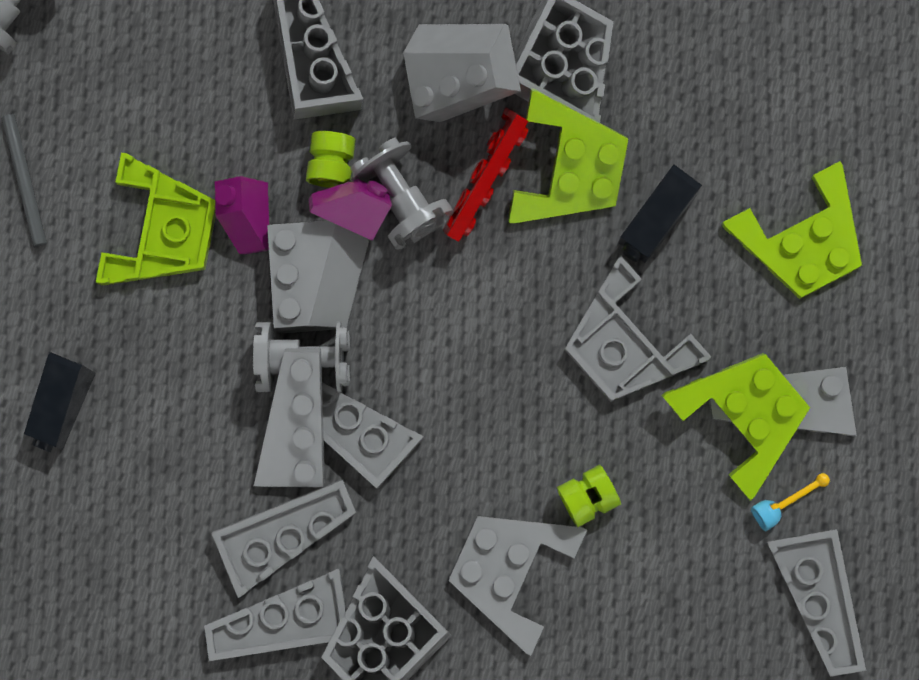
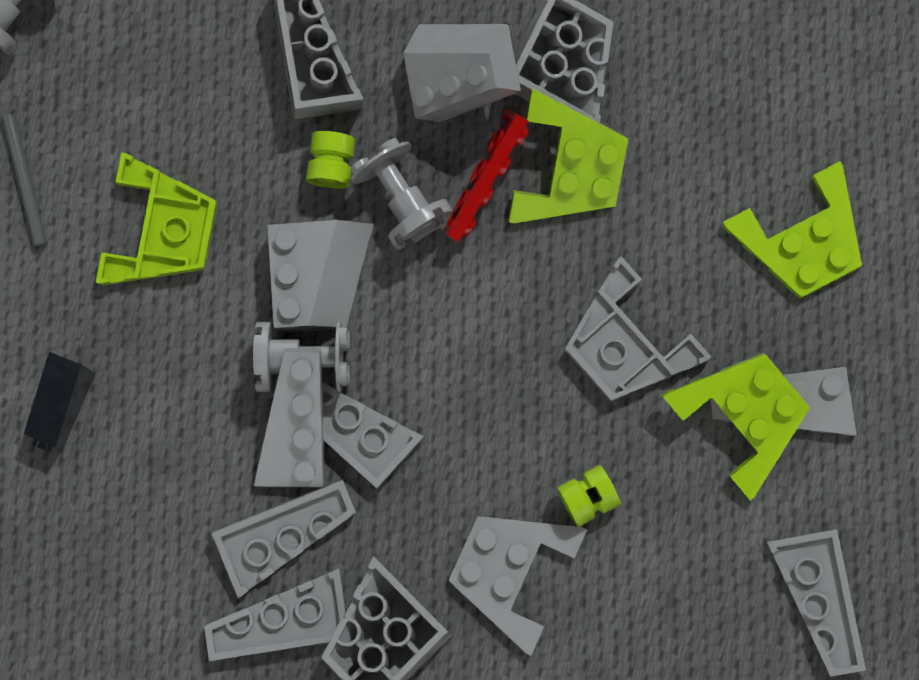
magenta slope [215,176,269,255] -> none
magenta slope [308,179,392,241] -> none
black slope [618,164,702,263] -> none
hinge [751,473,830,531] -> none

